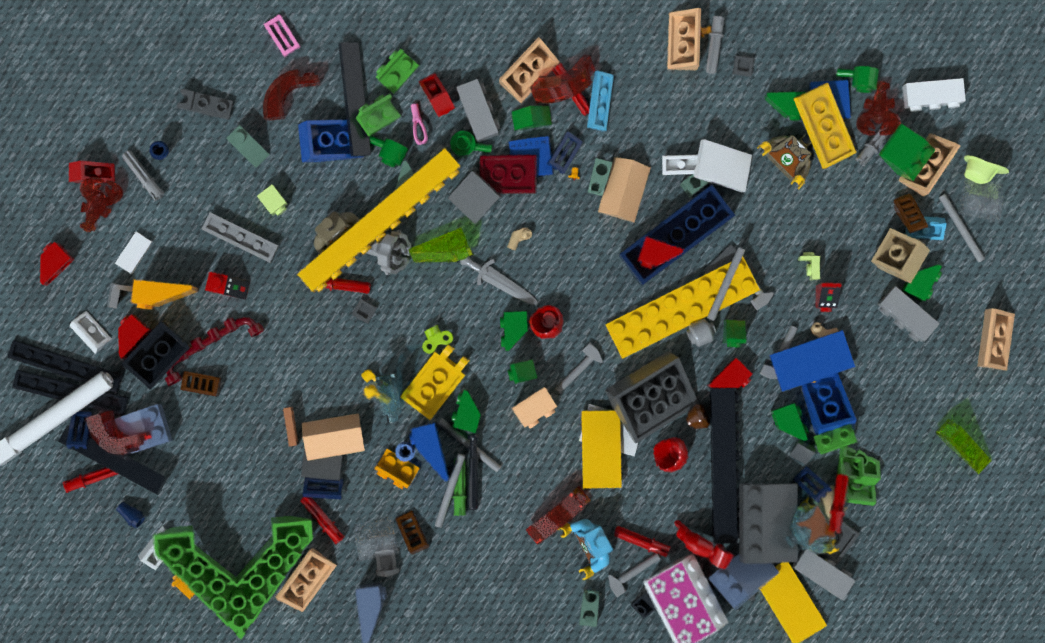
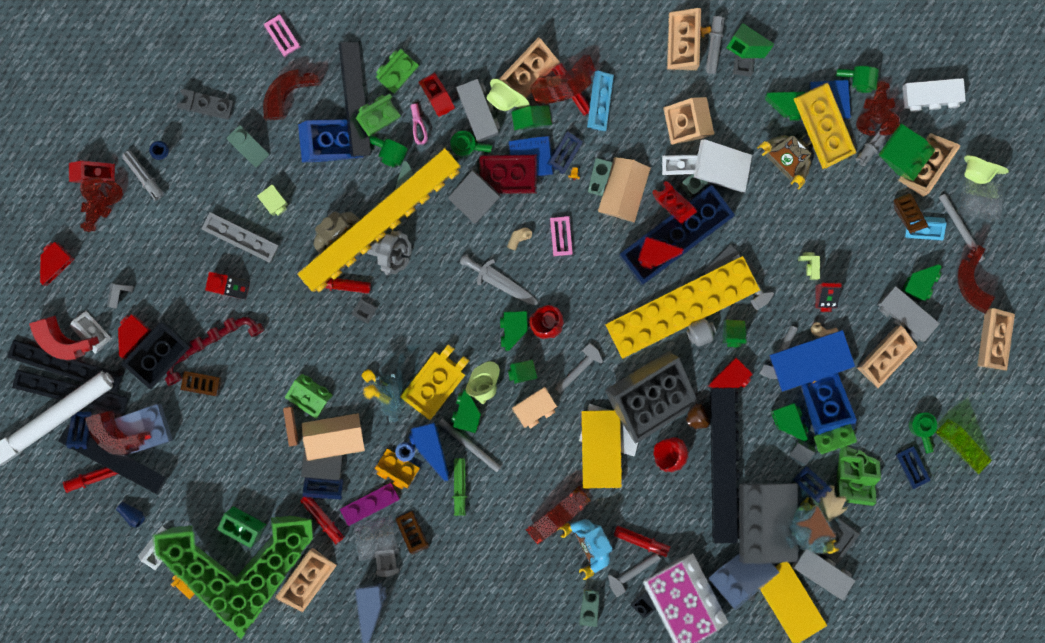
white tile [115,232,153,274] -> none
light orange slope [131,280,199,310] -> none
clear neon green slope [408,228,473,262] -> none
lime piece [422,325,454,354] -> none
light grey bar [435,453,465,528] -> none
black piece [467,433,479,510] -> none
red piece [674,520,733,569] -> none
light grey bar [707,247,745,321] -> none
red axle [828,474,849,533] -> none
tan brick [871,228,930,283] -> none
none -> red arch [29,316,99,360]
none -> green brick [217,506,266,548]
none -> bright green bracket [284,374,333,419]
none -> magenta plate [340,483,400,526]
none -> yellowish green piece [466,361,500,404]
none -> yellowish green piece [487,78,530,111]
none -> bright pink tile [550,216,573,256]
none -> red plate [652,181,696,223]
none -> light nougat slope [664,97,714,145]
none -> green slope [726,23,774,58]
none -> light nougat slope [857,326,917,388]
none -> dark blue tile [895,446,931,489]
none -> green piece [909,412,938,454]
none -> clear red arch [956,245,995,314]

